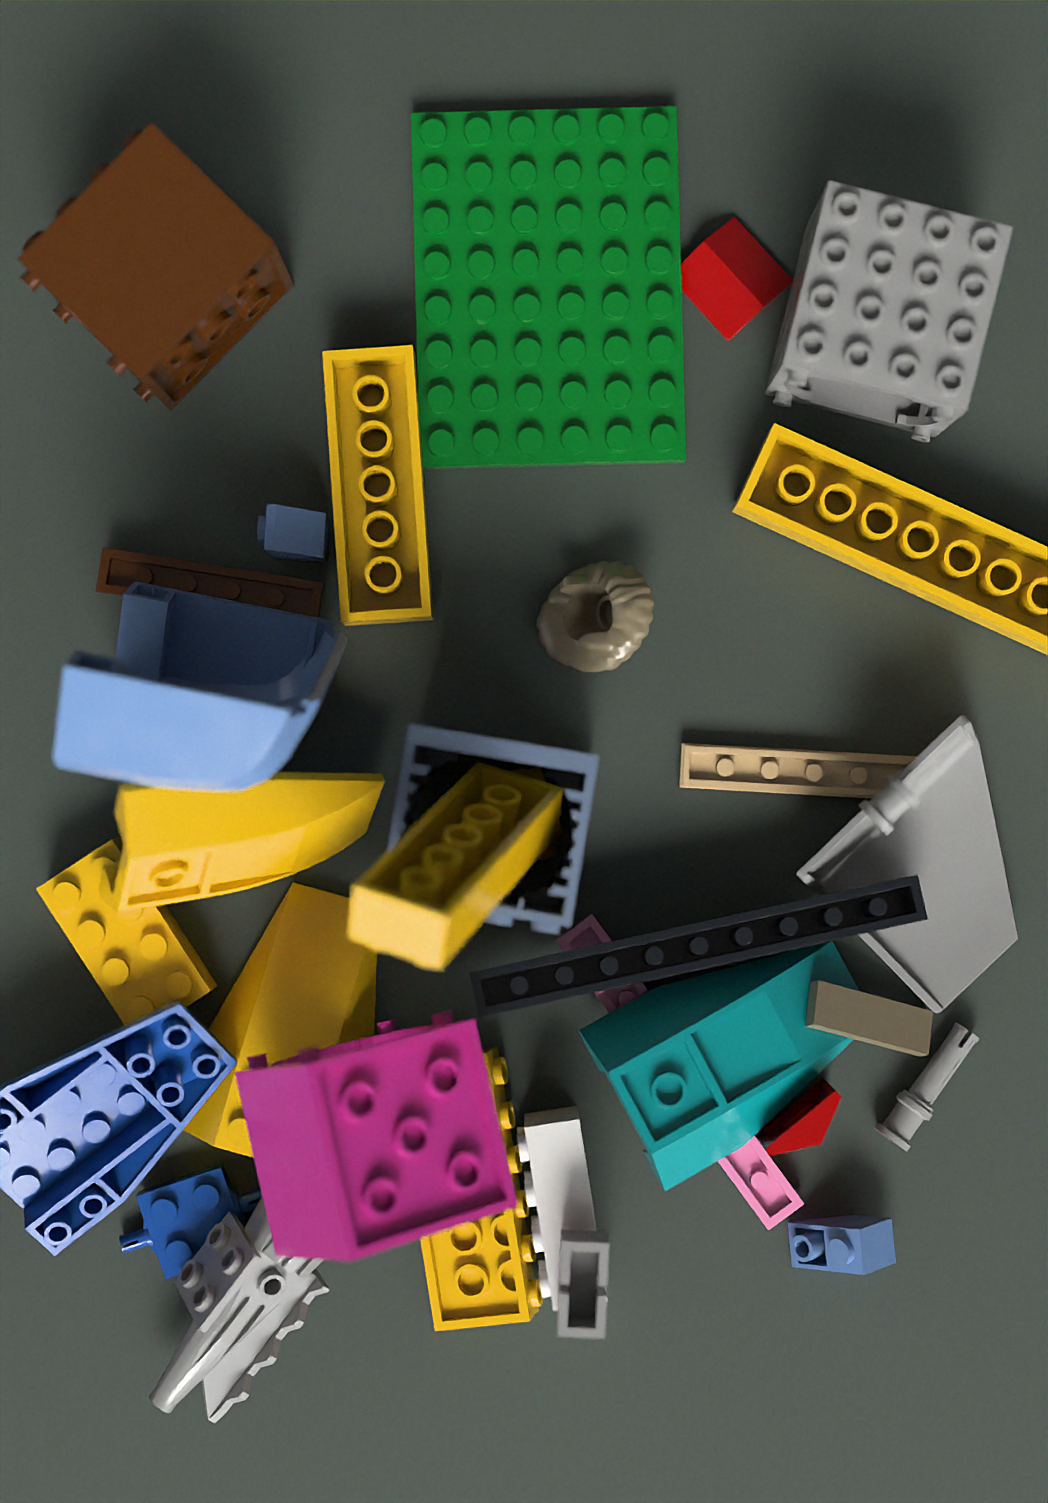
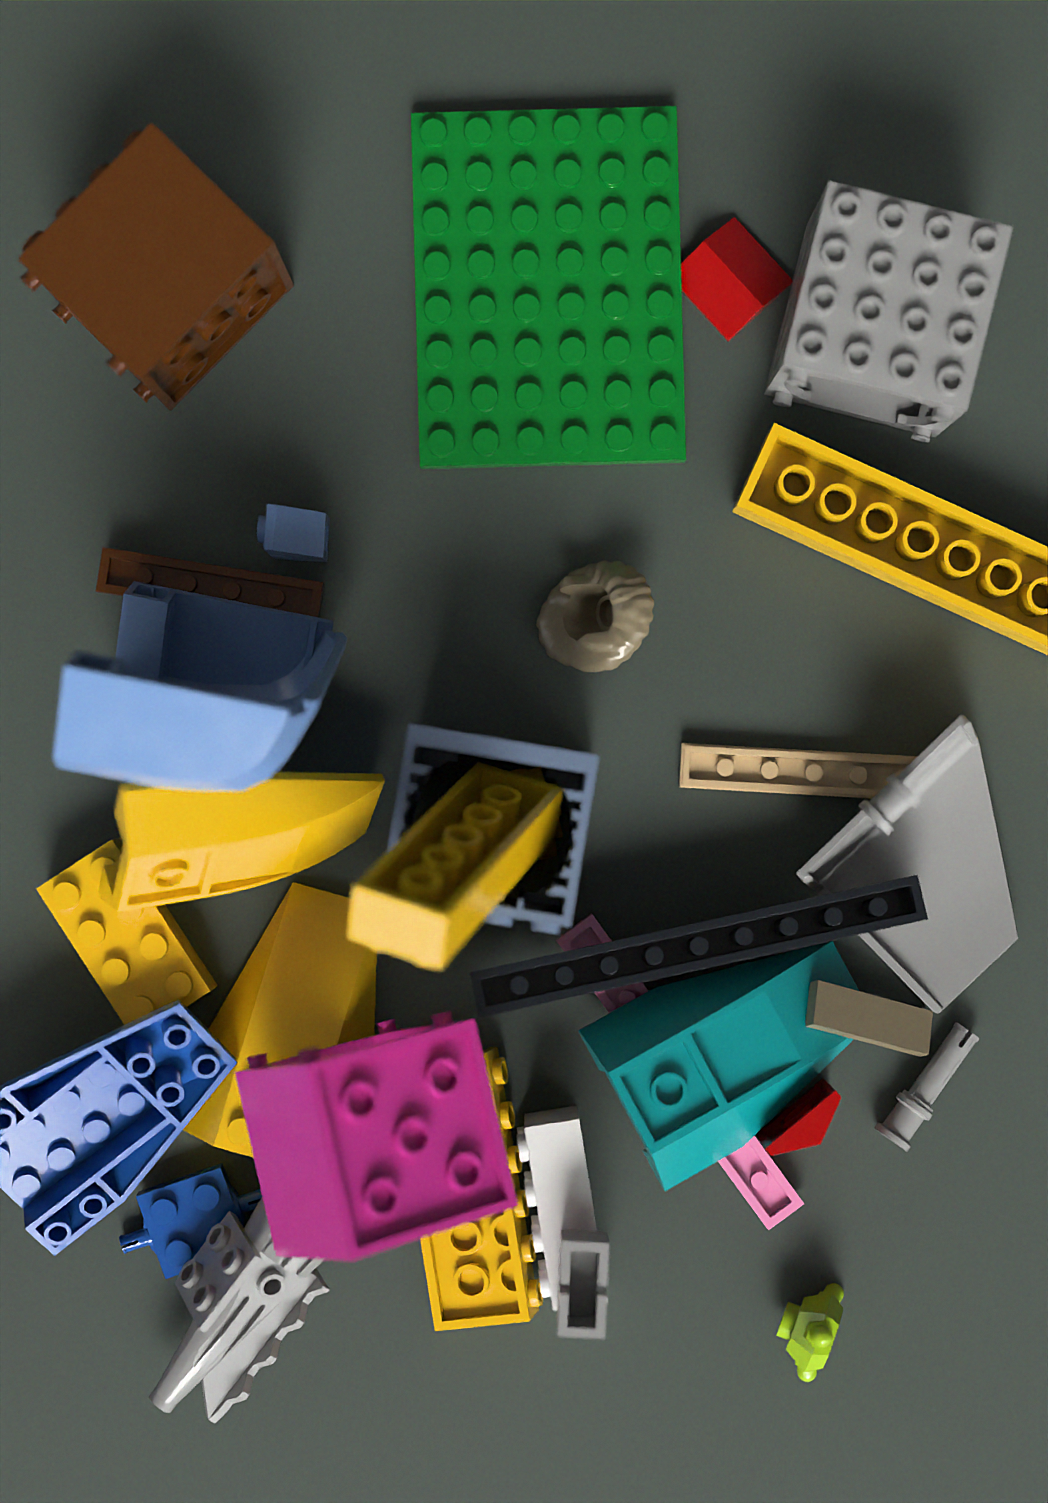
yellow brick [322,345,434,626] -> none
medium blue slope [788,1215,896,1275] -> none
none -> lime rock [776,1283,844,1382]

